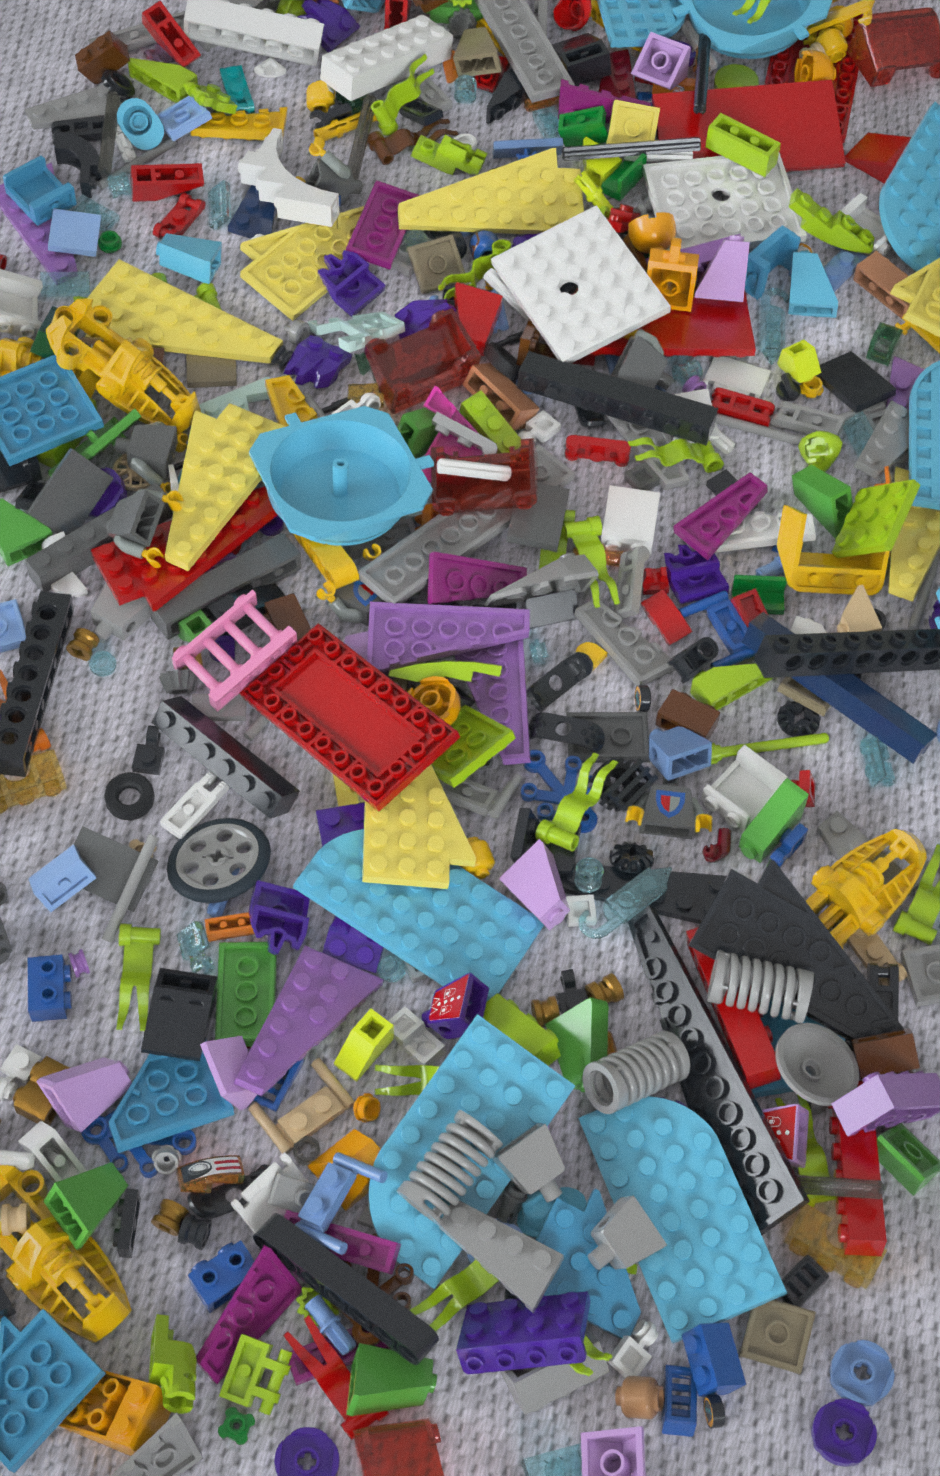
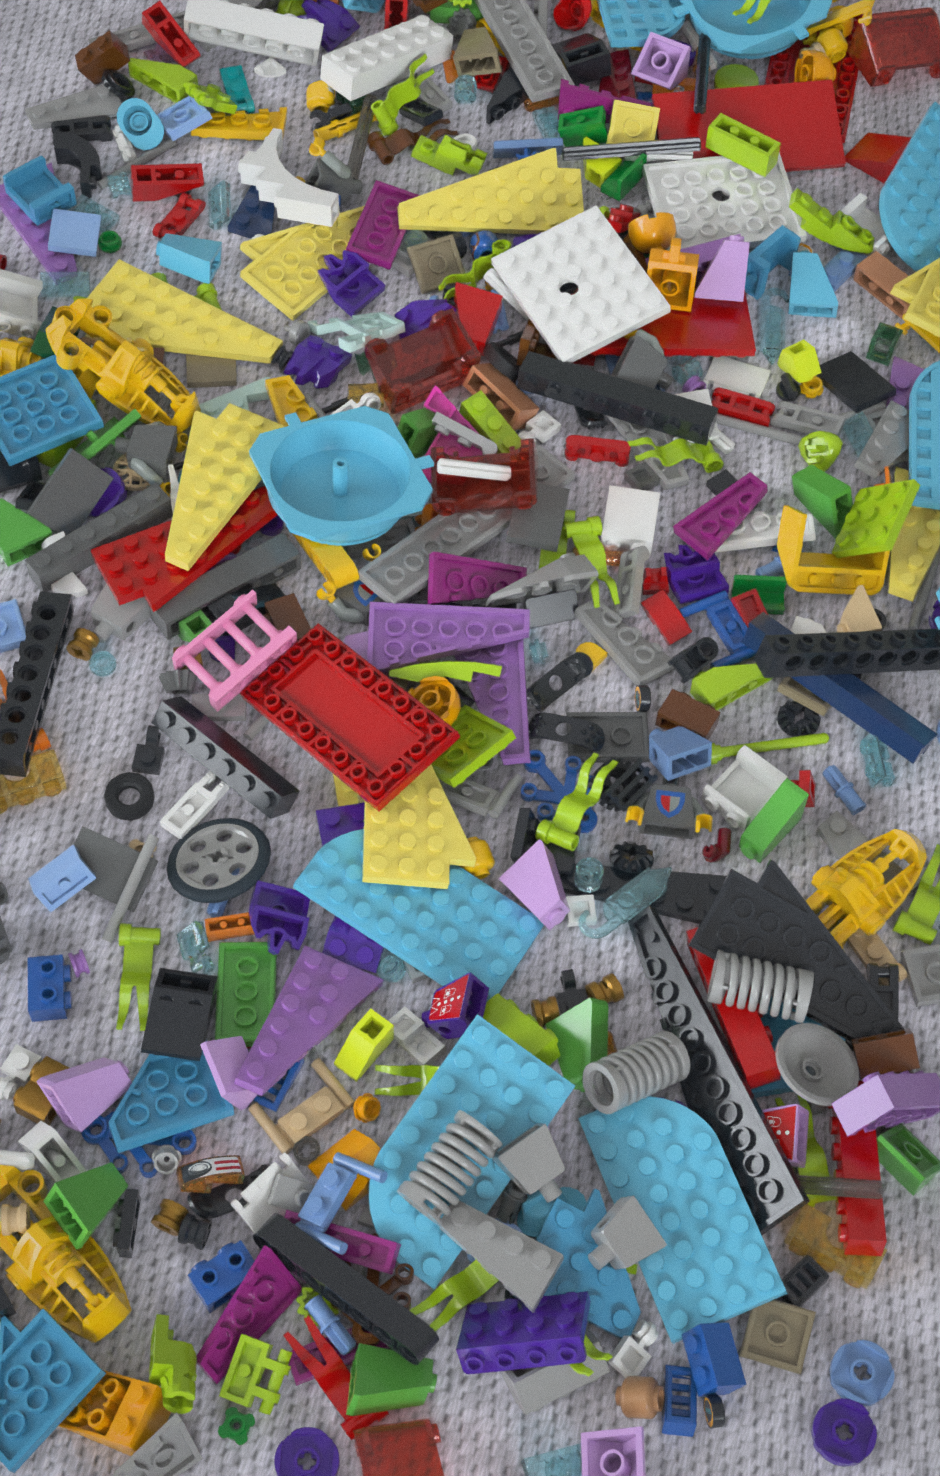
clear smoke axle [97,91,121,177] -> none
dark grey torso [106,489,184,568] -> none
neon yellow pin [574,171,614,211] -> none
blue plate [770,823,808,867] -> none
none -> medium blue axle [822,765,866,816]

